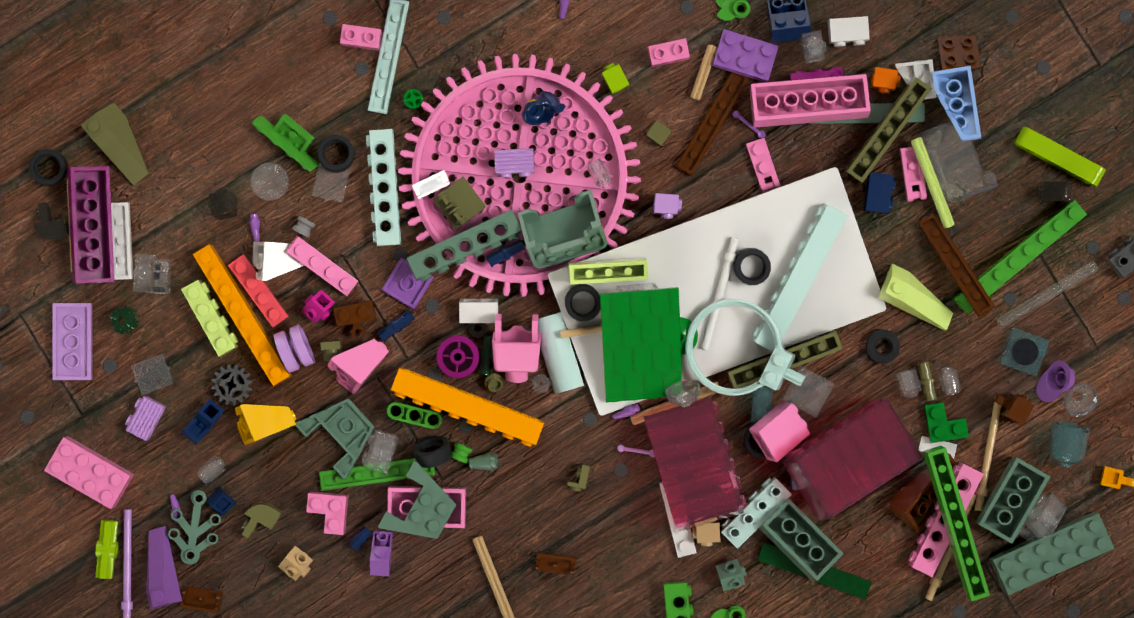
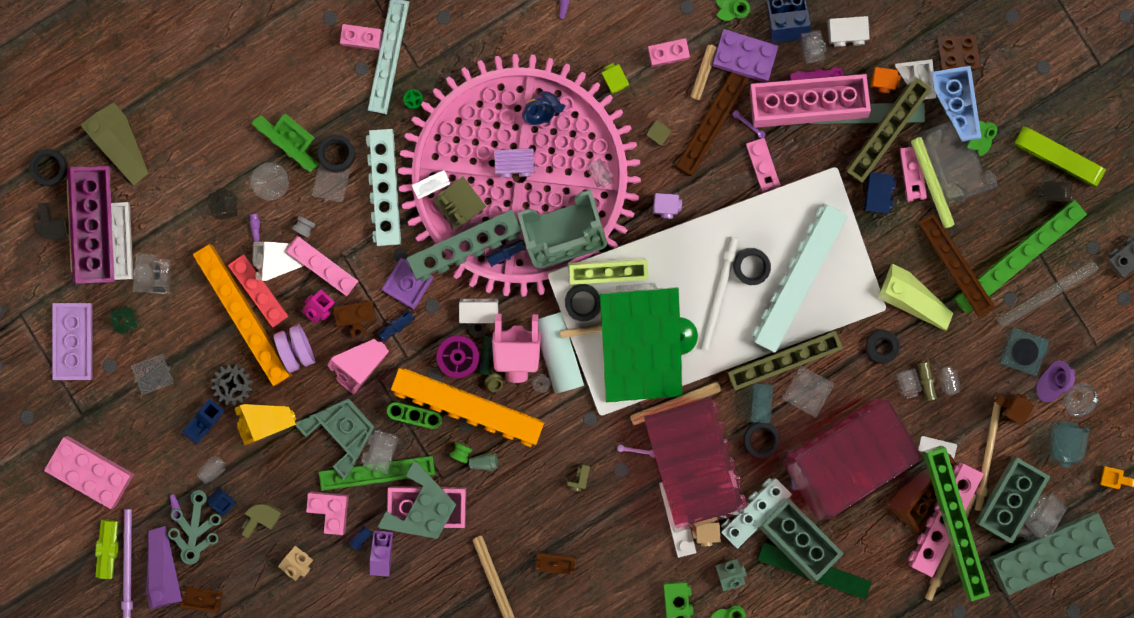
lavender brick [125,396,166,441] -> none
yellowish green brick [181,280,238,357] -> none
olive bracket [320,341,343,361] -> none
black tyre [413,436,452,468] -> none
medium lavender piece [612,404,640,419] -> none
clear piece [665,380,701,407] -> none
light aqua brick [685,299,806,396] -> none
bright pink brick [749,401,810,462] -> none
green plate [924,402,969,443] -> none
none -> bright green plate [966,120,997,156]

